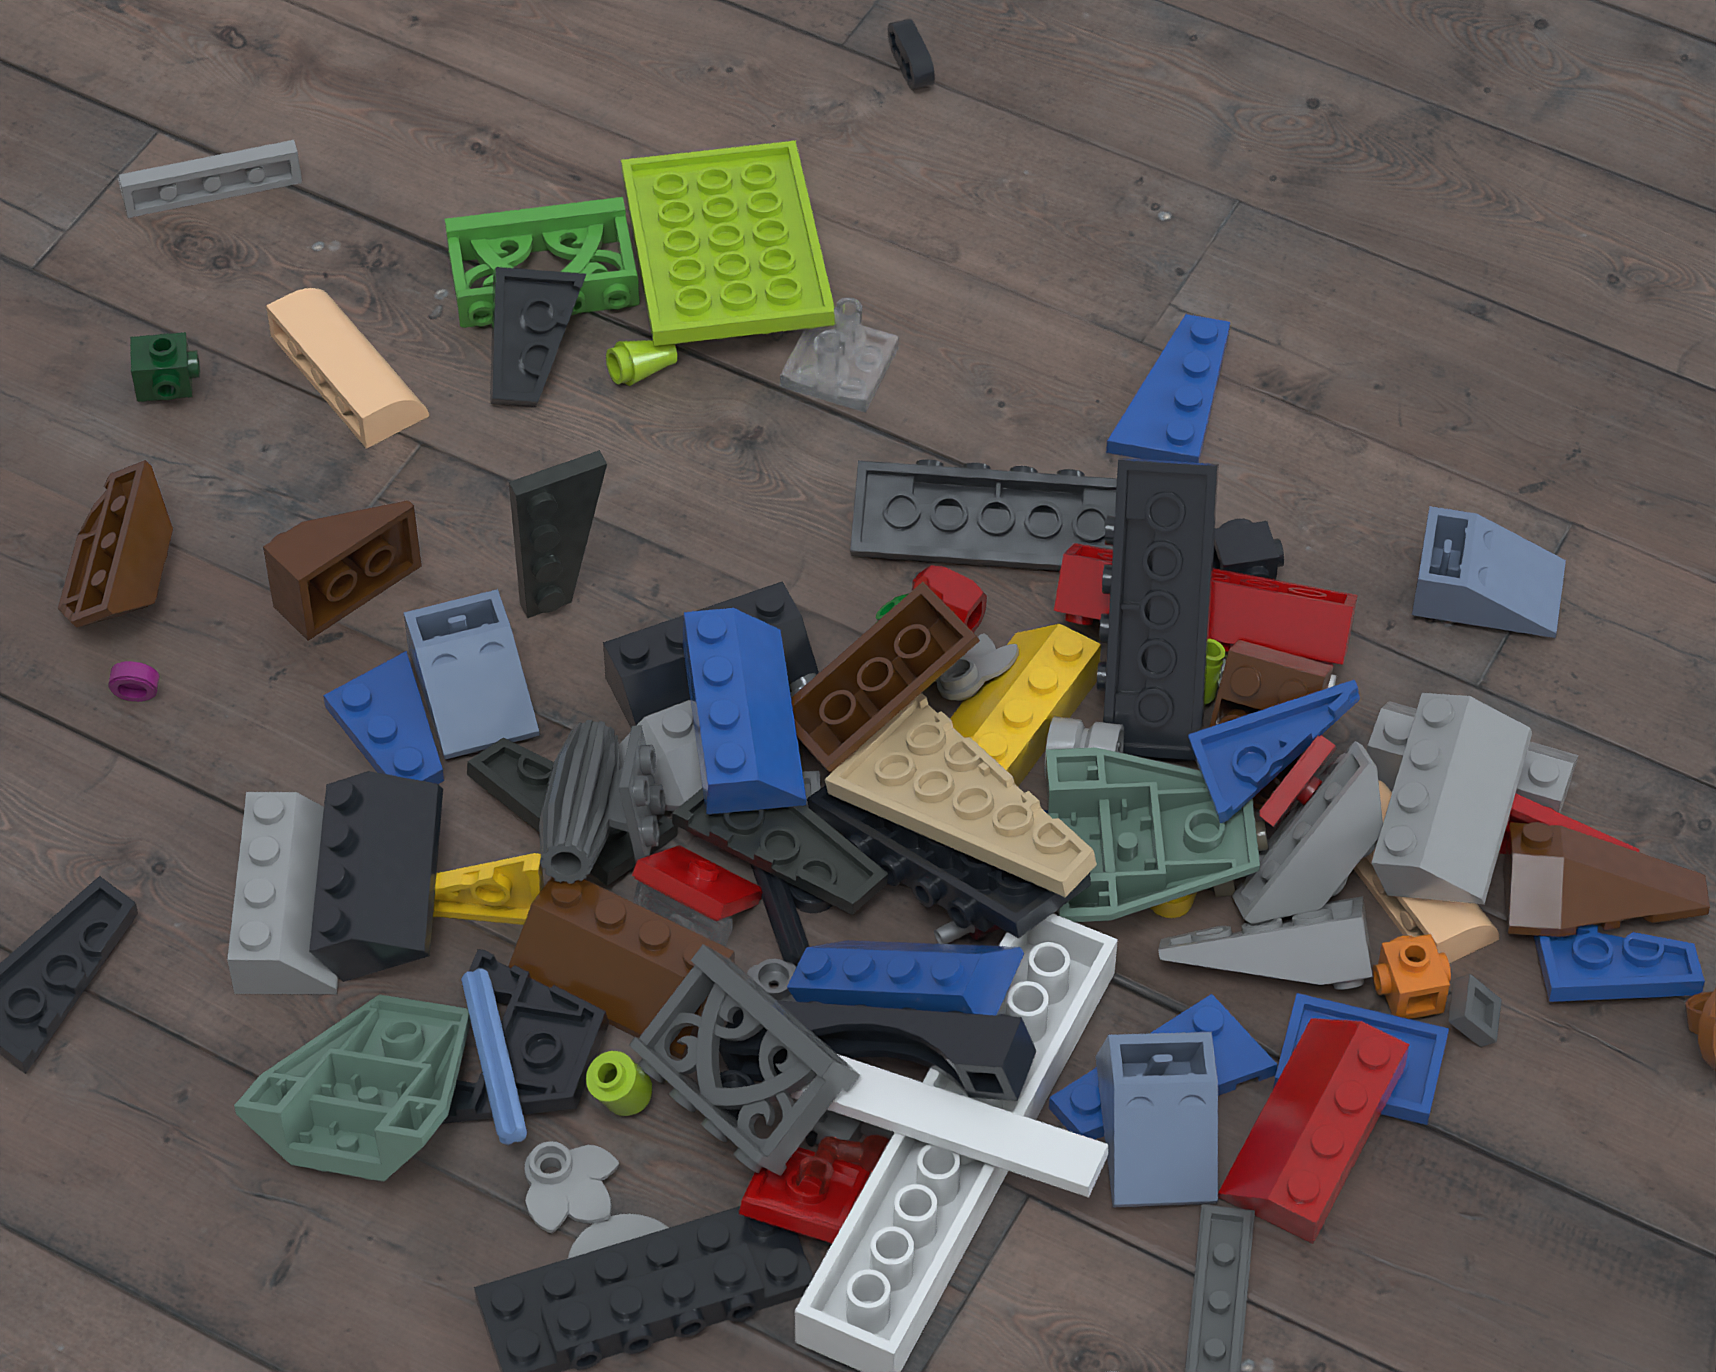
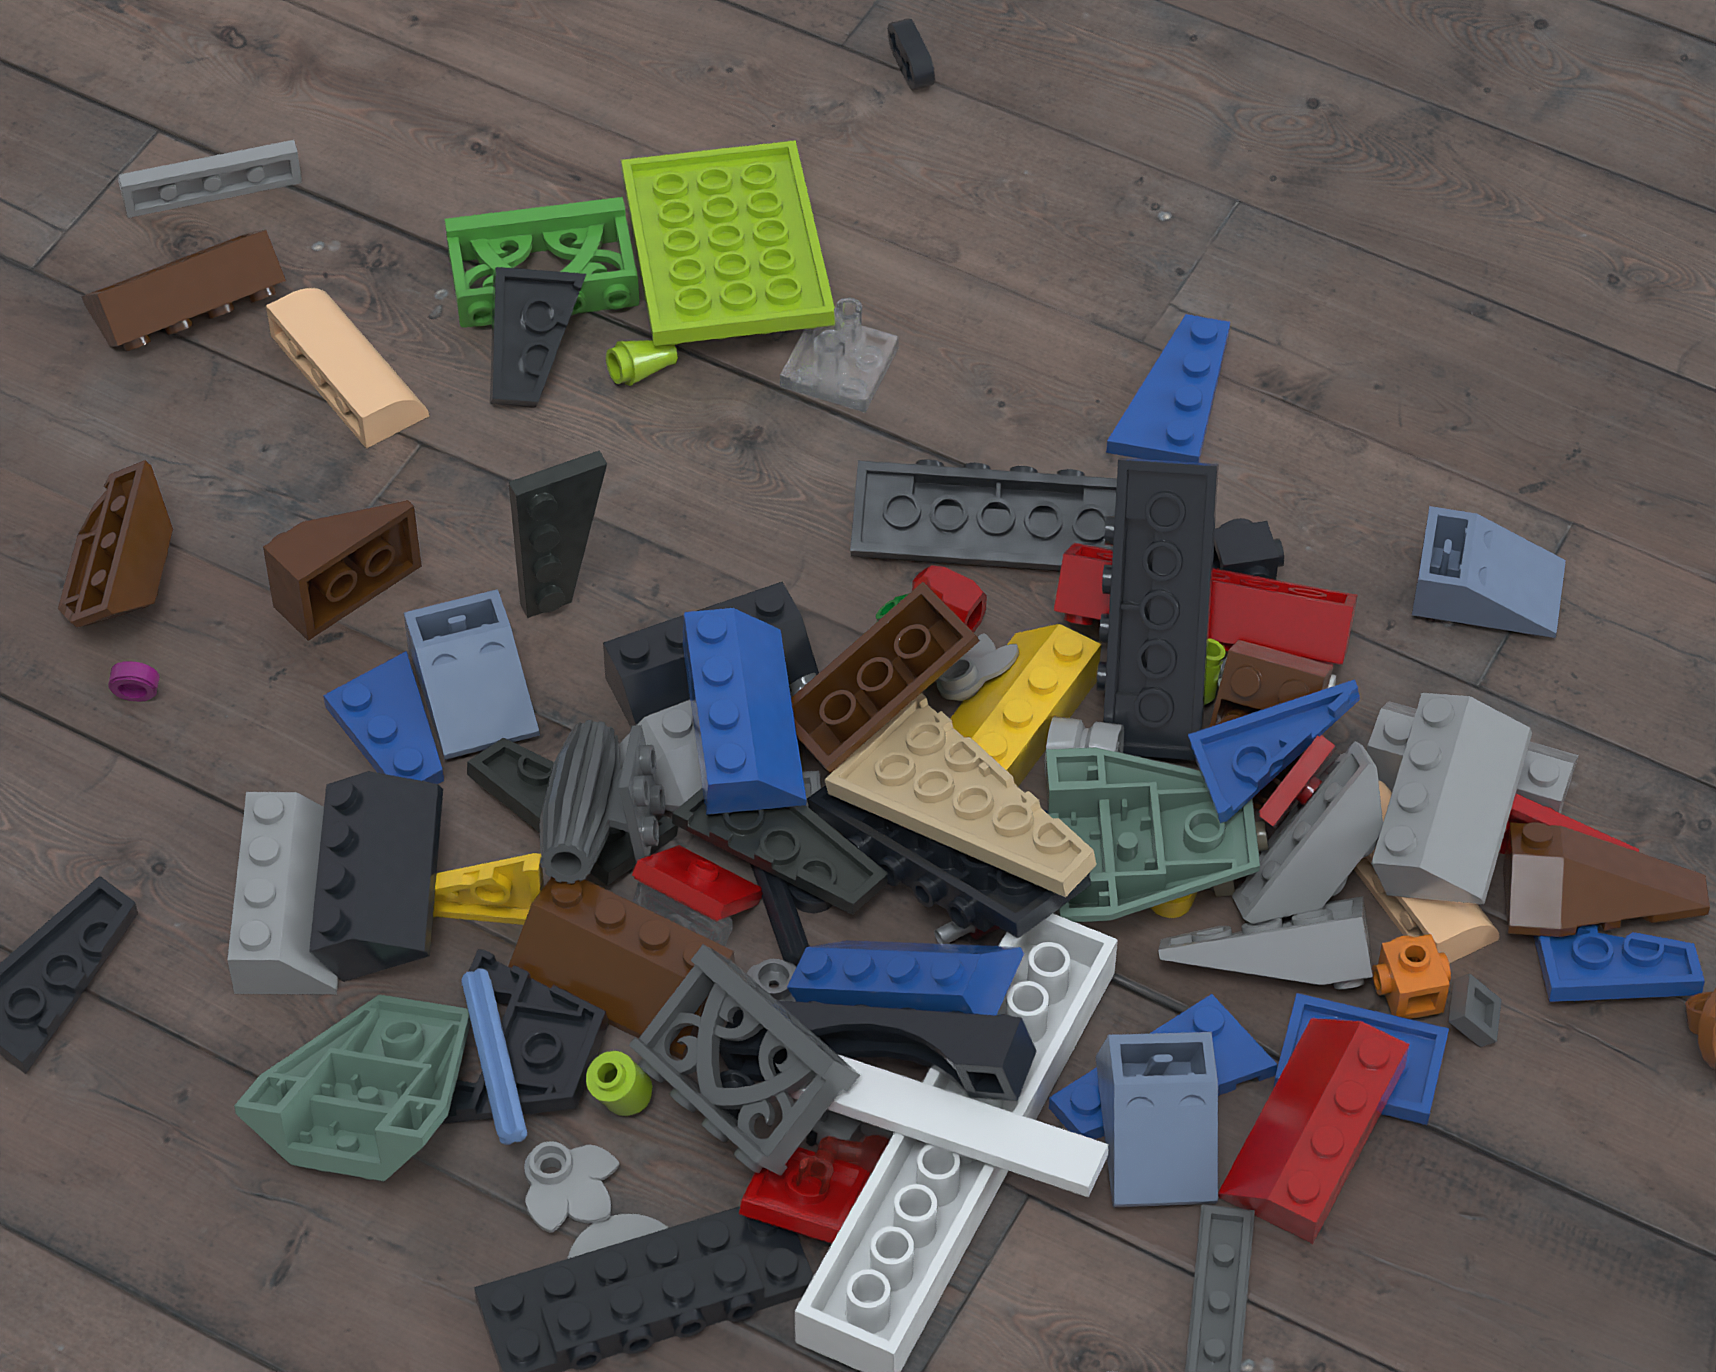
dark green brick [130,332,200,402] -> none
none -> reddish brown slope [81,230,286,352]

